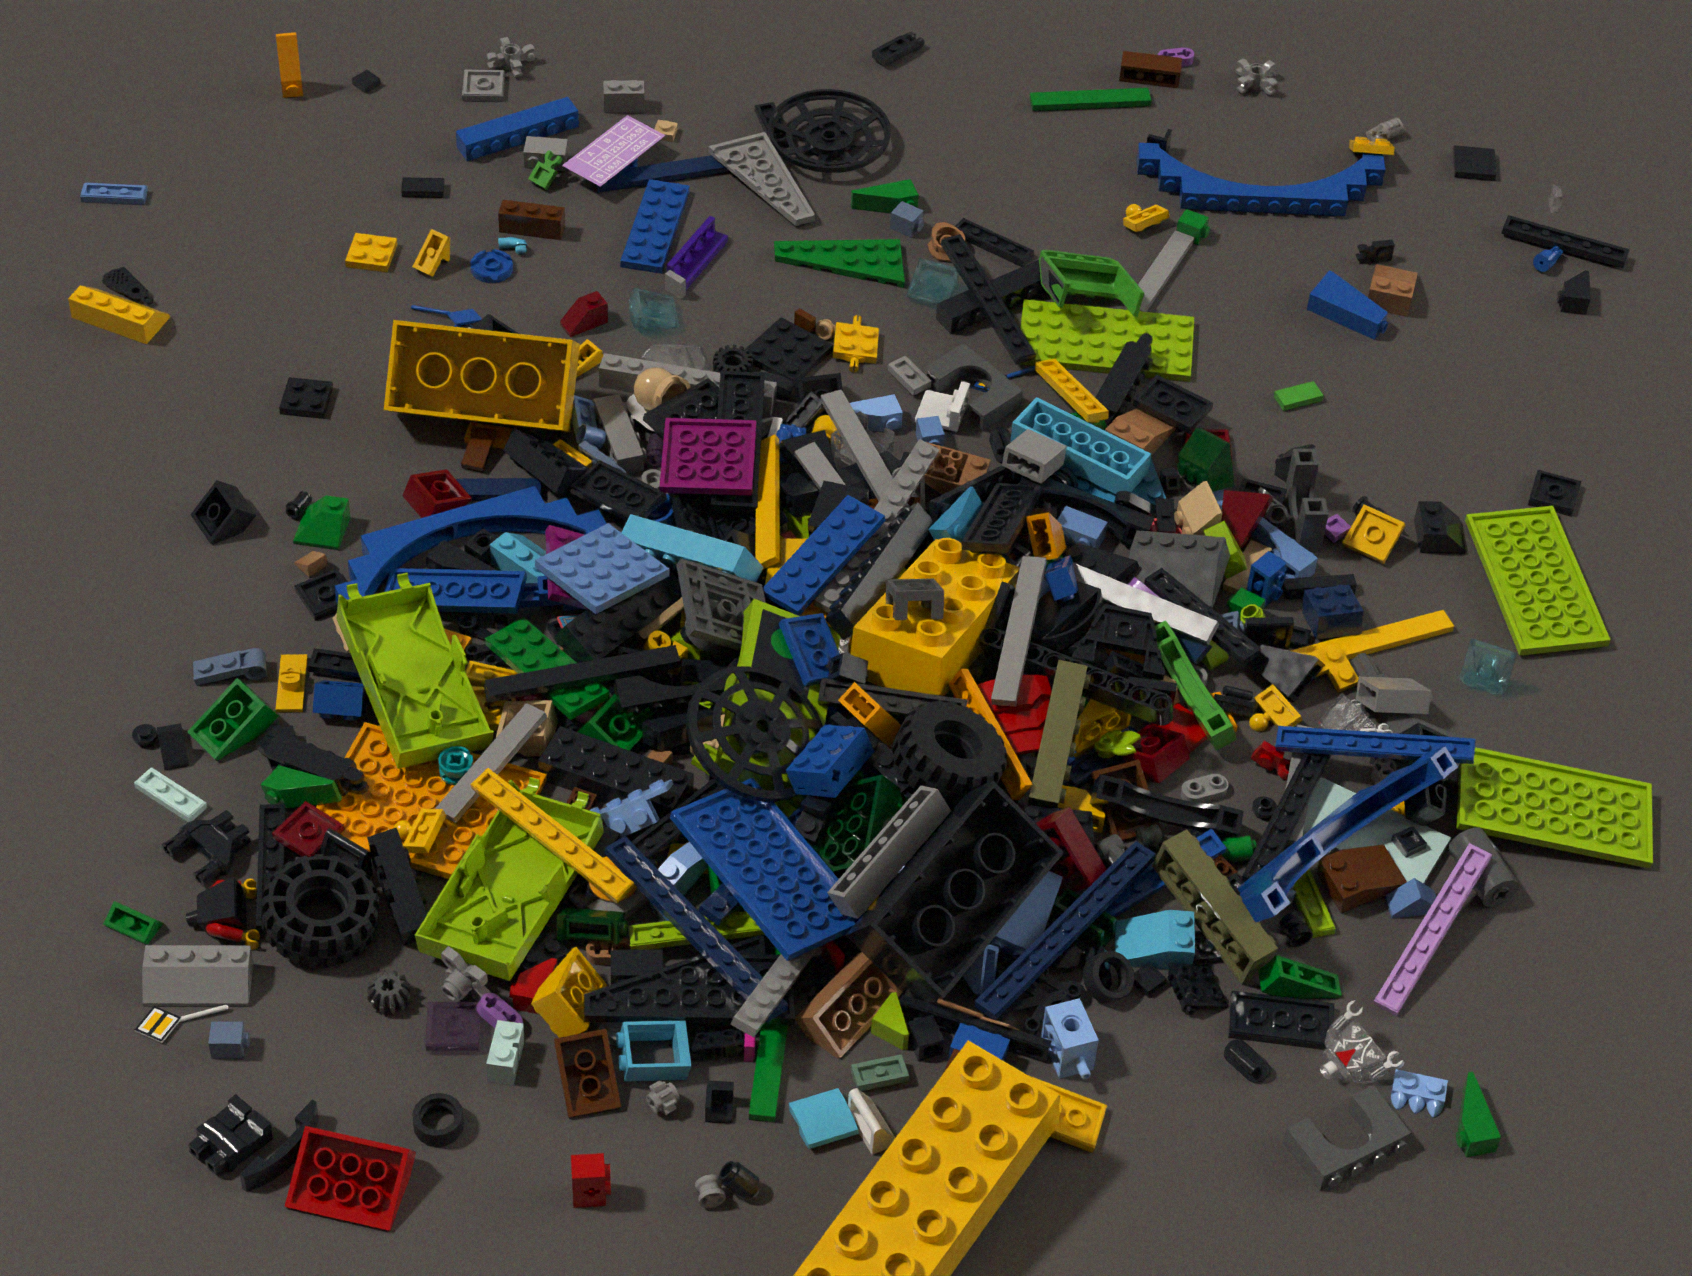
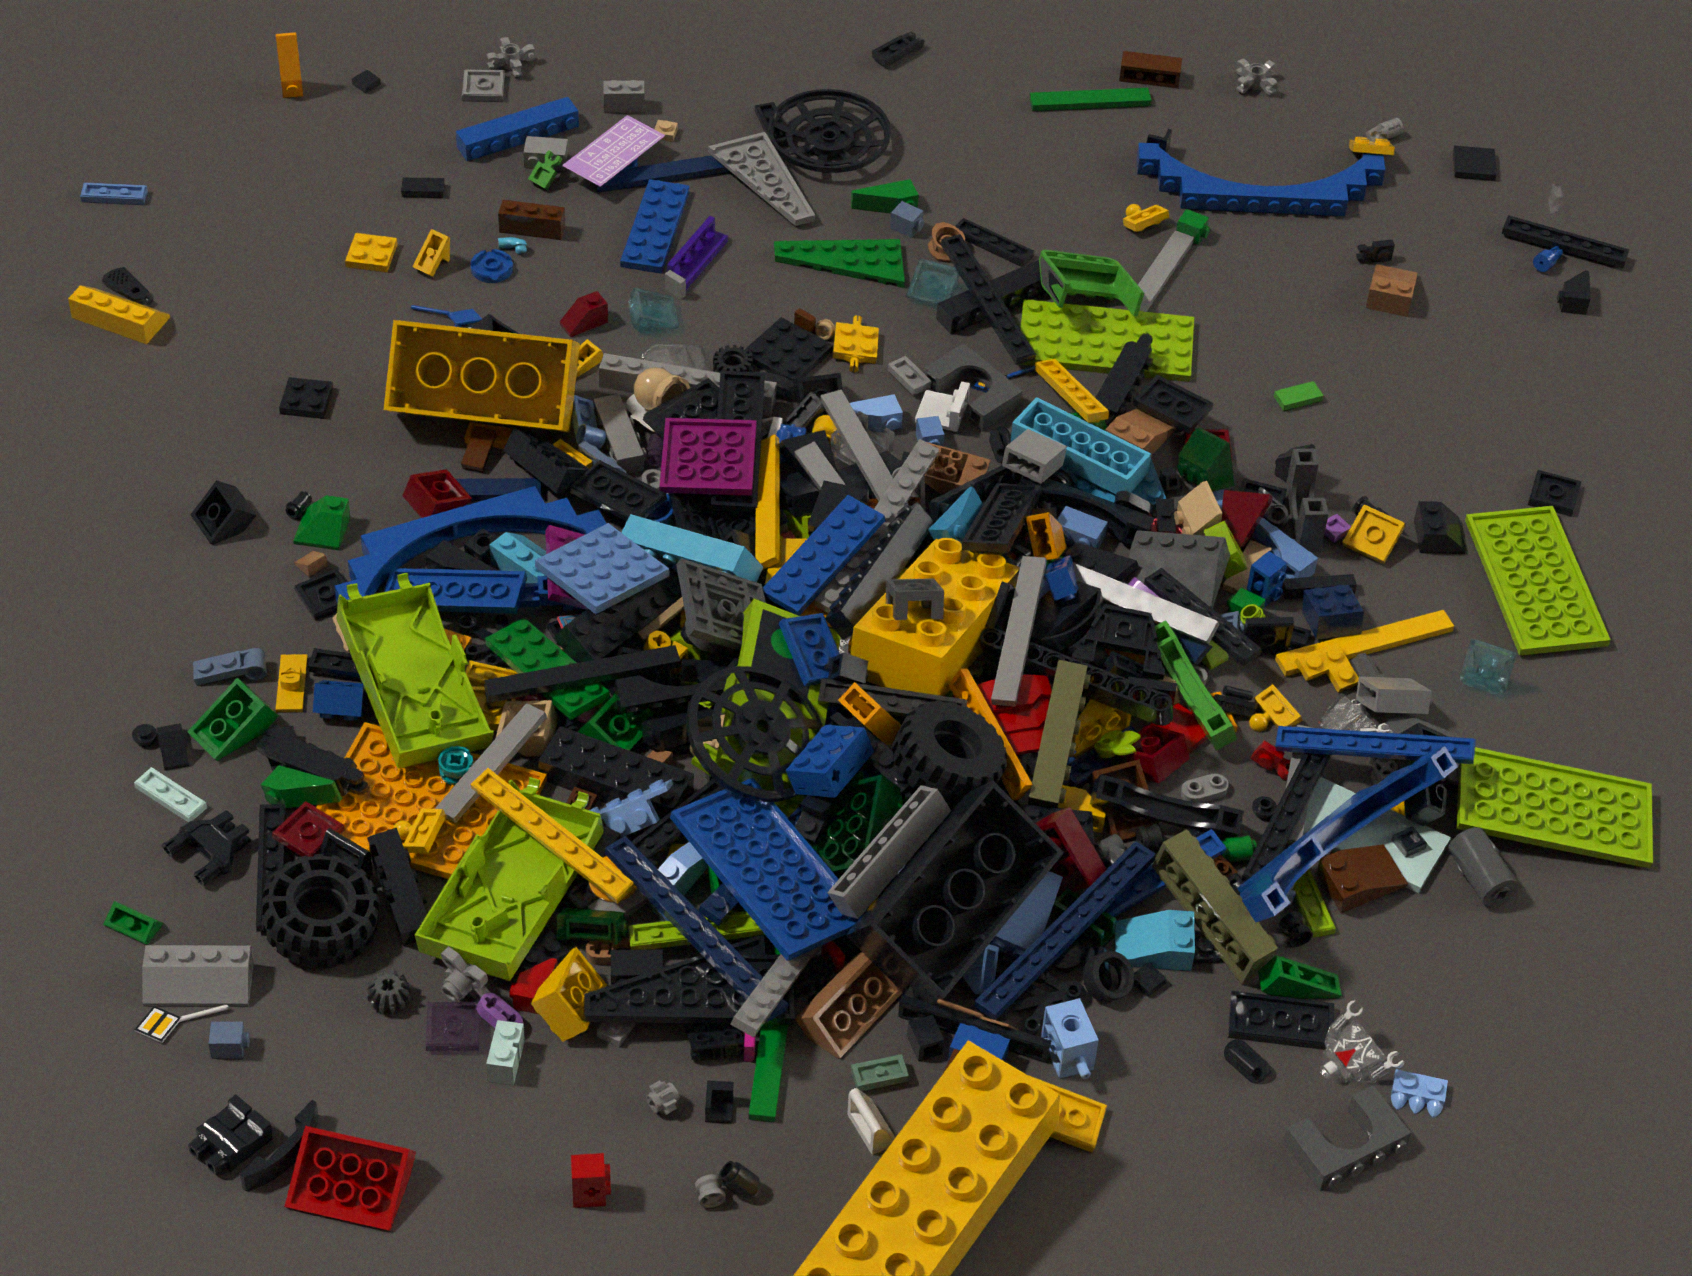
black torso [186,877,260,950] -> none
black tyre [412,1093,464,1147] -> none
reddish brown slope [554,1029,621,1118] -> none
medium azure window [616,1021,691,1081] -> none
medium azure slope [788,1088,859,1149] -> none
lime slope [871,992,909,1050] -> none
medium lavender beam [1158,48,1194,67] -> none
black hinge [1167,963,1228,1015] -> none
black slope [1247,645,1325,702] -> none
blue slope [1307,270,1388,340] -> none
lavender tile [1374,843,1492,1016] -> none
medium blue slope [1385,878,1436,918] -> none
green slope [1456,1072,1501,1157] -> none

